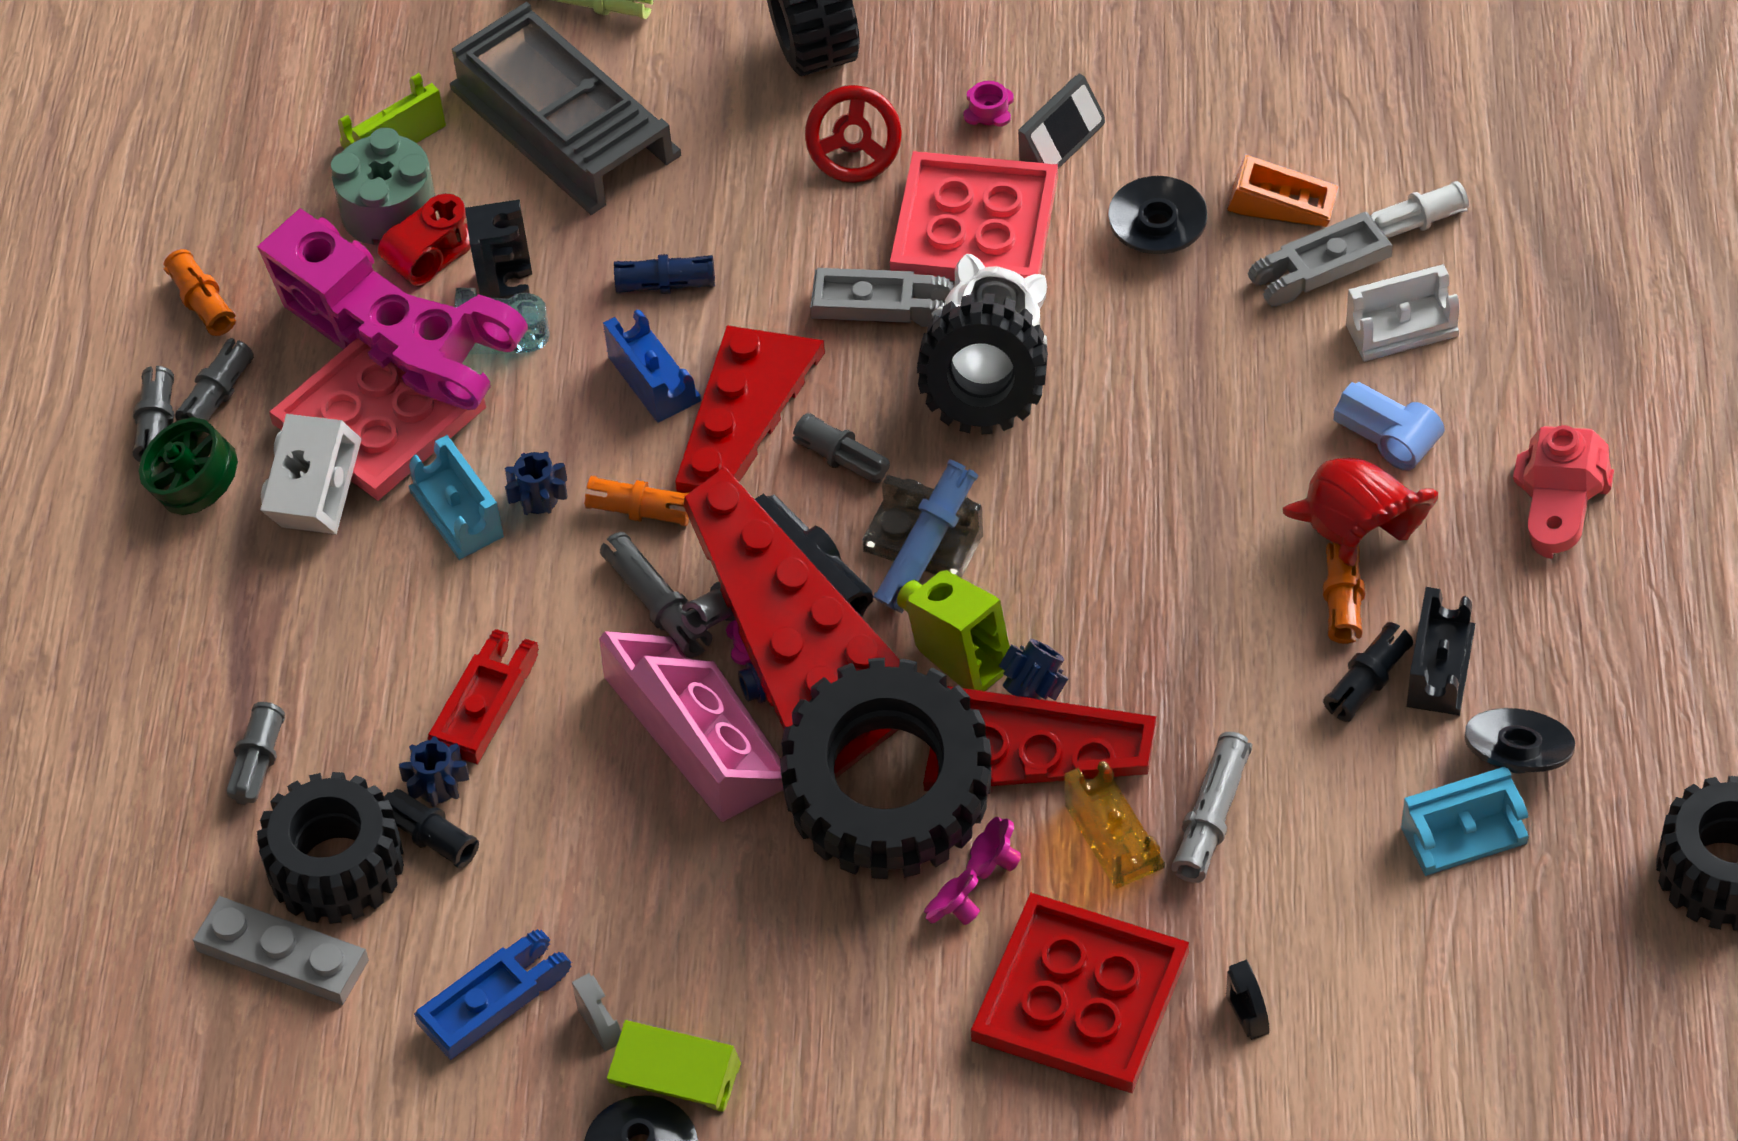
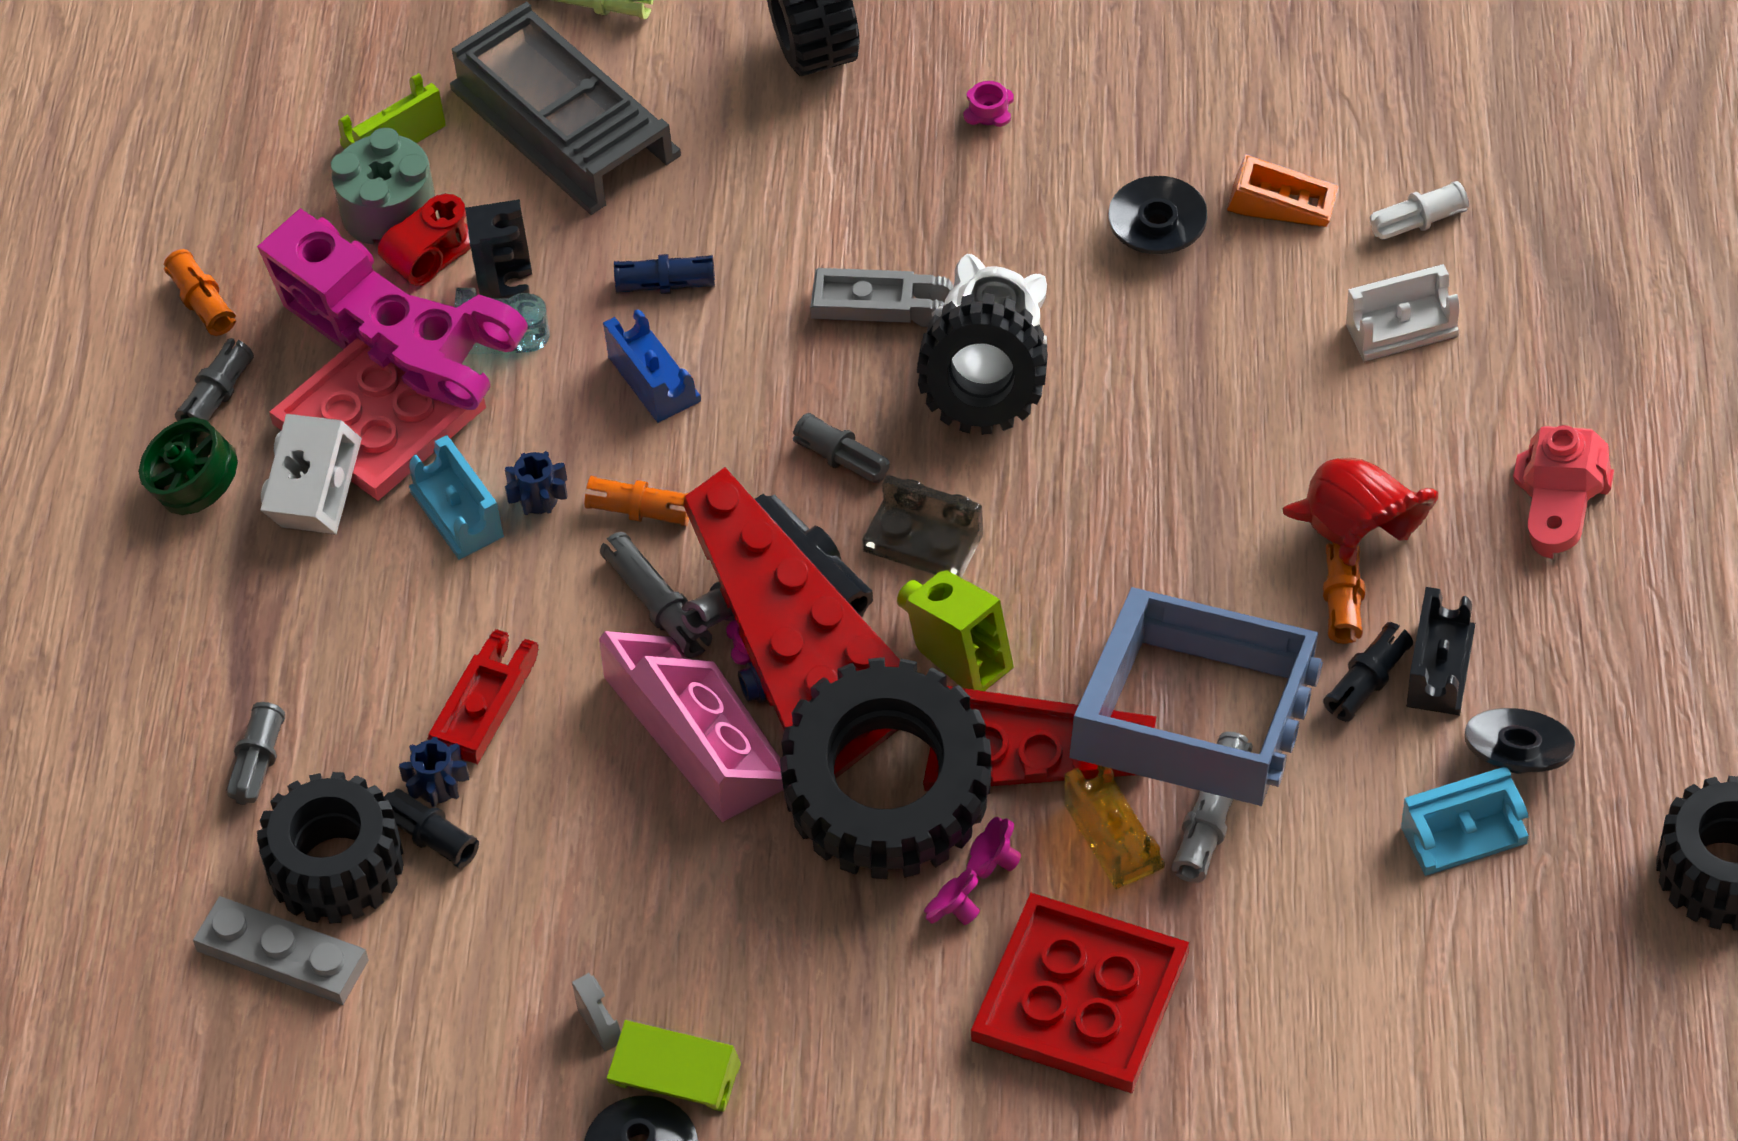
dark grey pin [132,366,174,462] -> none
blue hinge [414,929,572,1060] -> none
red wing [675,325,825,493] -> none
red piece [805,85,902,183] -> none
medium blue pin [873,459,979,613] -> none
coral plate [890,151,1058,281] -> none
dark blue gear [999,639,1069,701] -> none
slope [1018,73,1105,169] -> none
black tile [1226,959,1269,1040] -> none
light grey hinge [1247,212,1393,307] -> none
light blue piece [1334,382,1445,470] -> none
none -> sand blue window [1069,587,1323,806]

